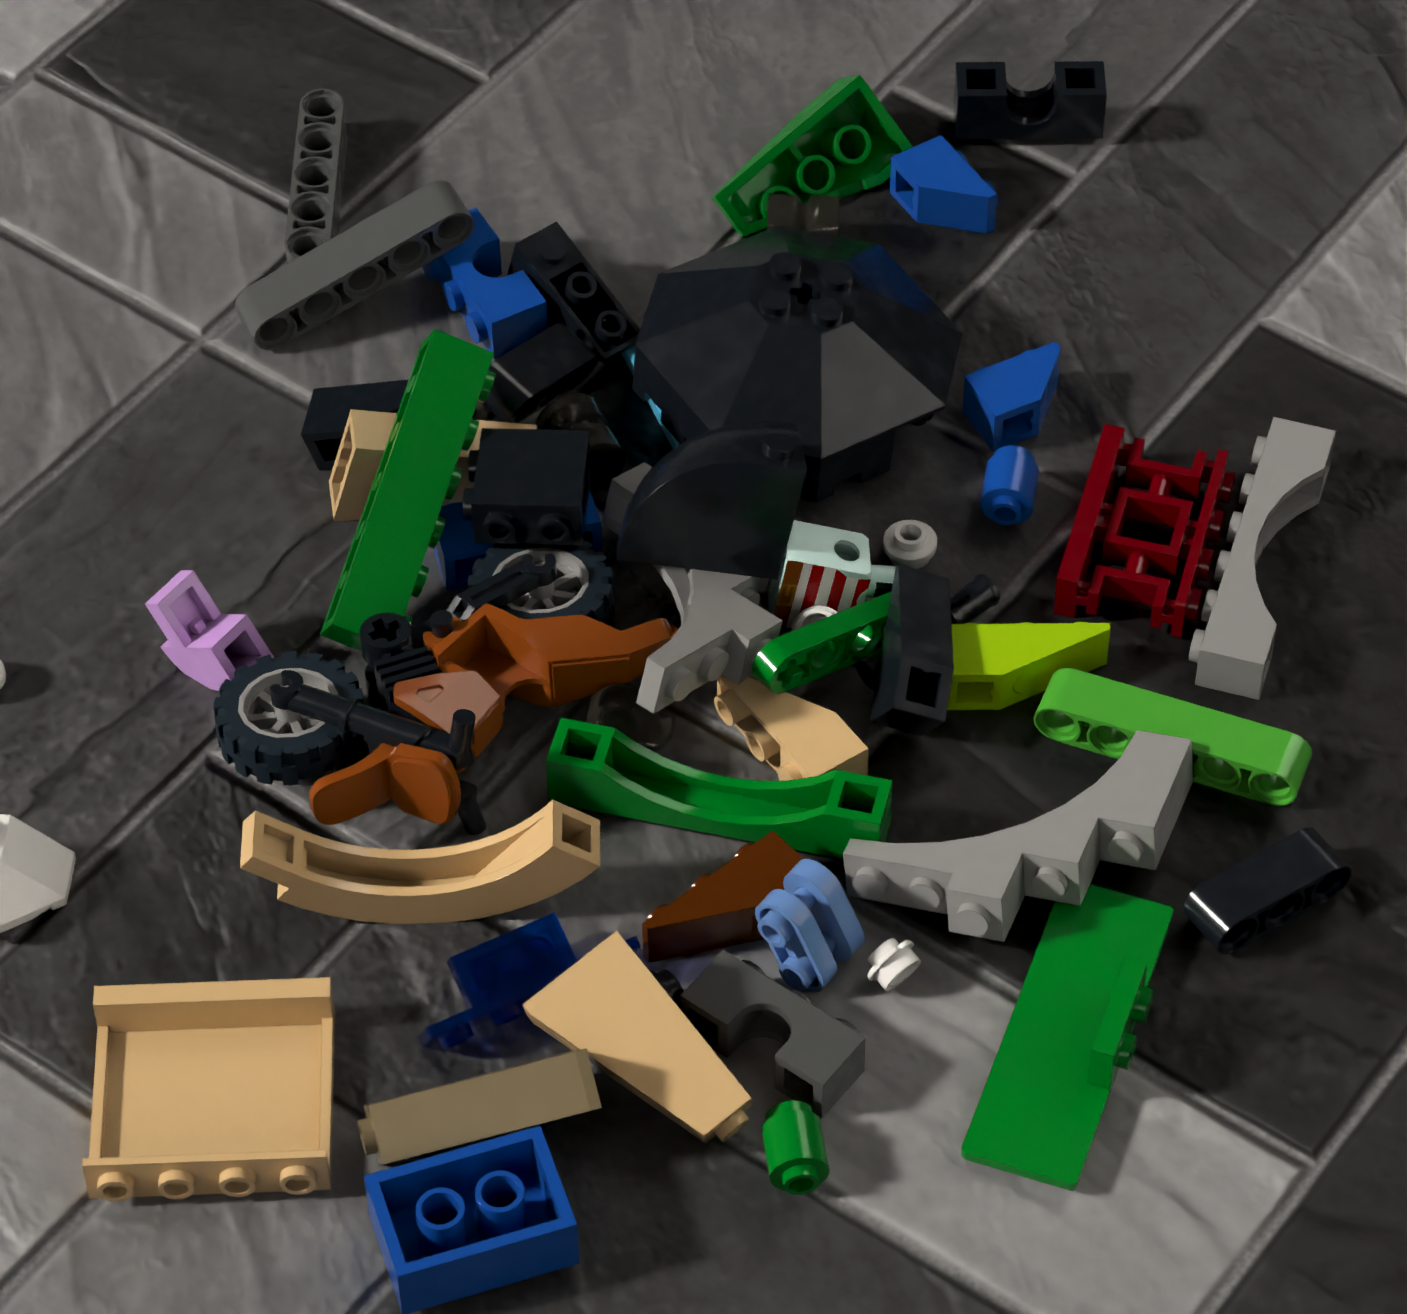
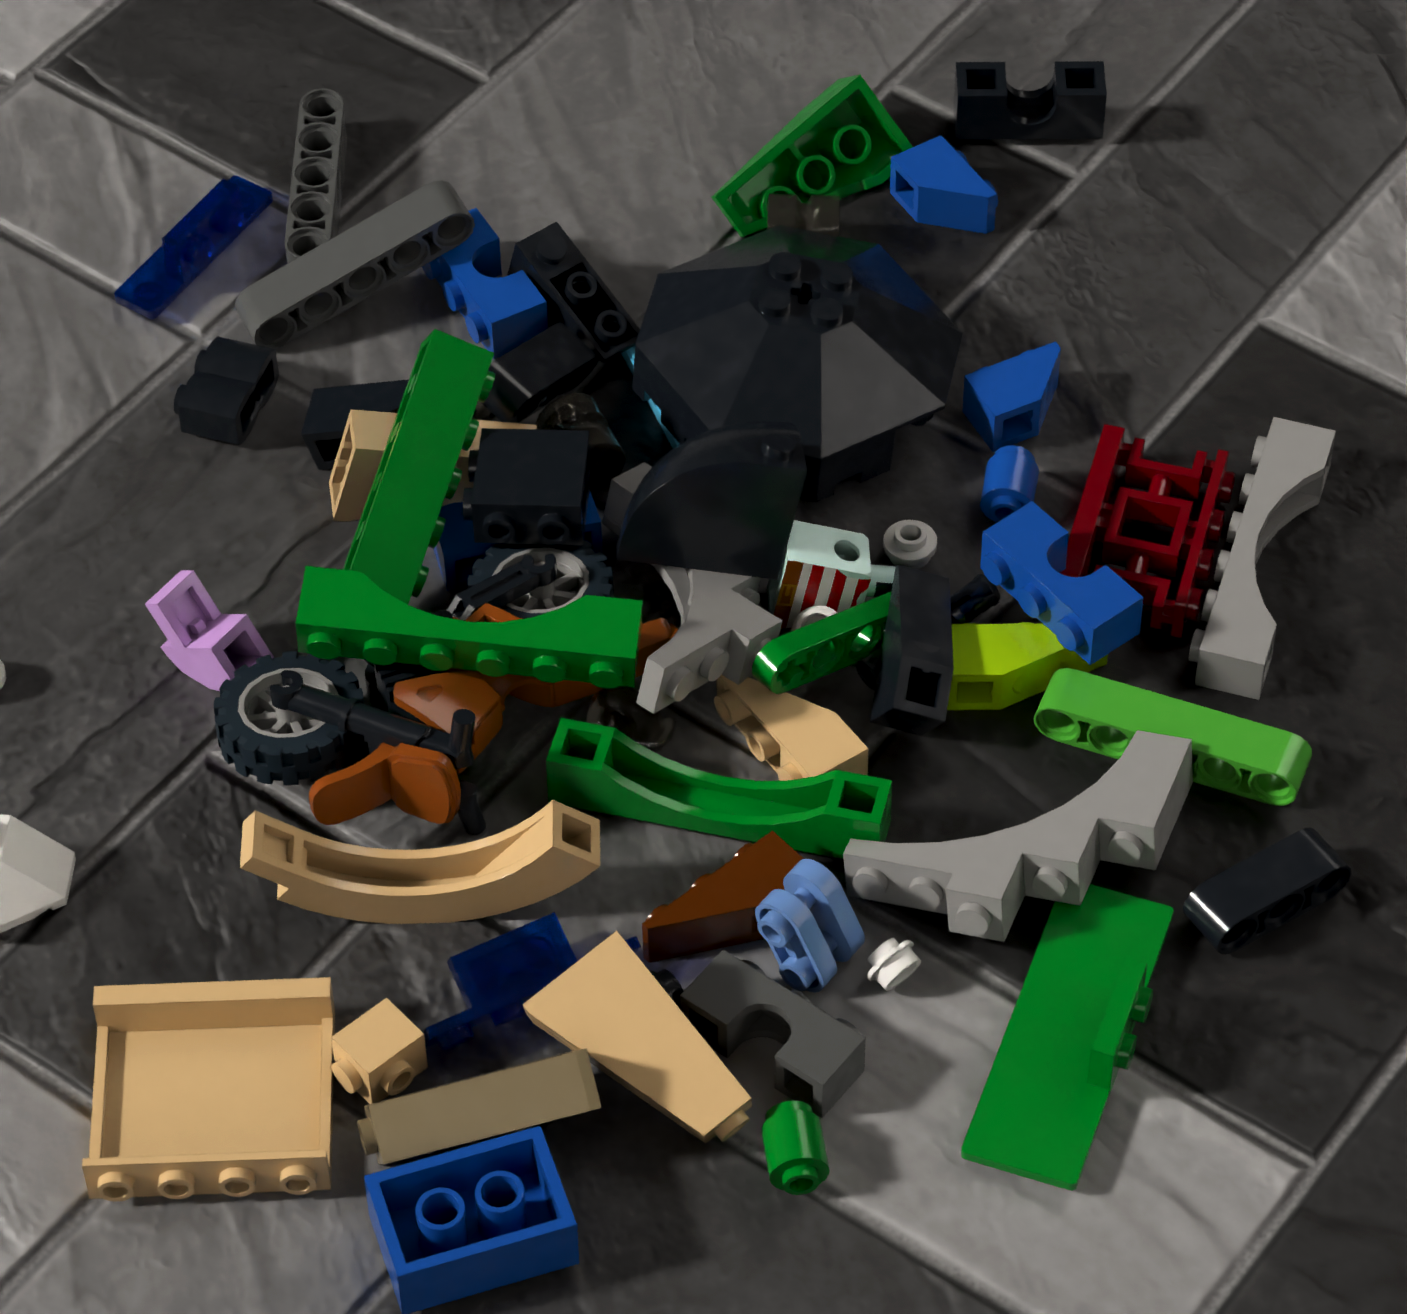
none -> clear blue bracket [114,175,273,319]
none -> black brick [174,336,279,445]
none -> green arch [295,566,643,688]
none -> tan brick [331,998,428,1104]
none -> blue arch [980,501,1144,665]

